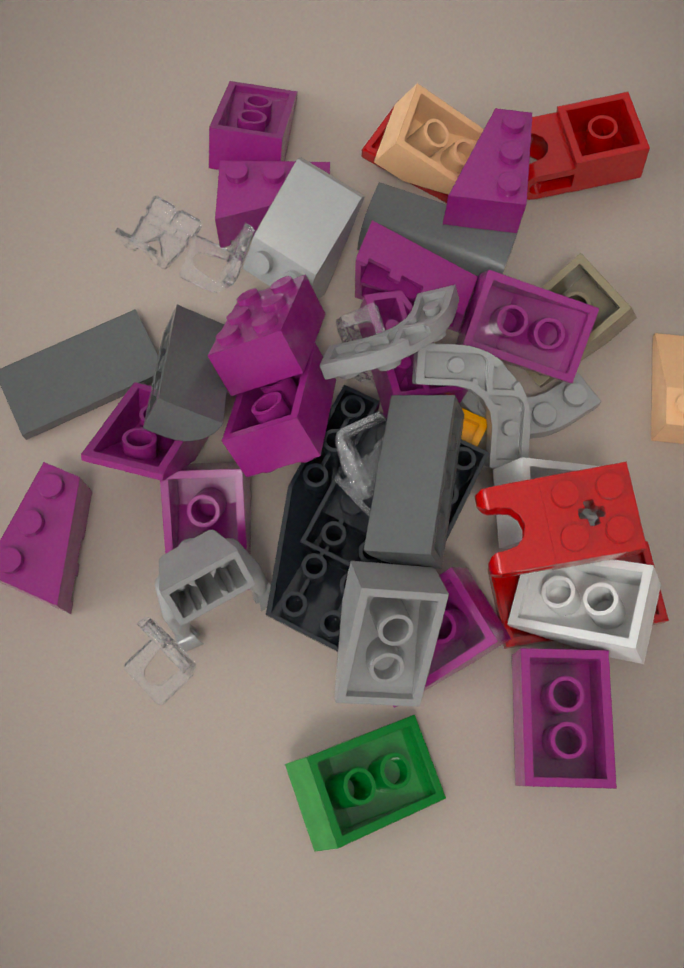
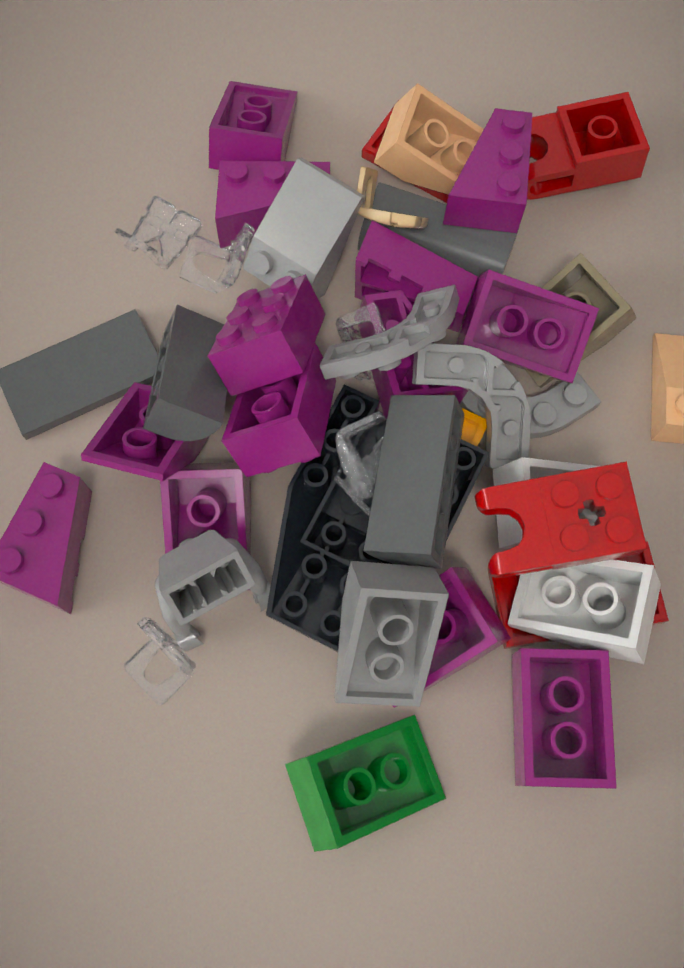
none -> tan piece [357,166,429,229]

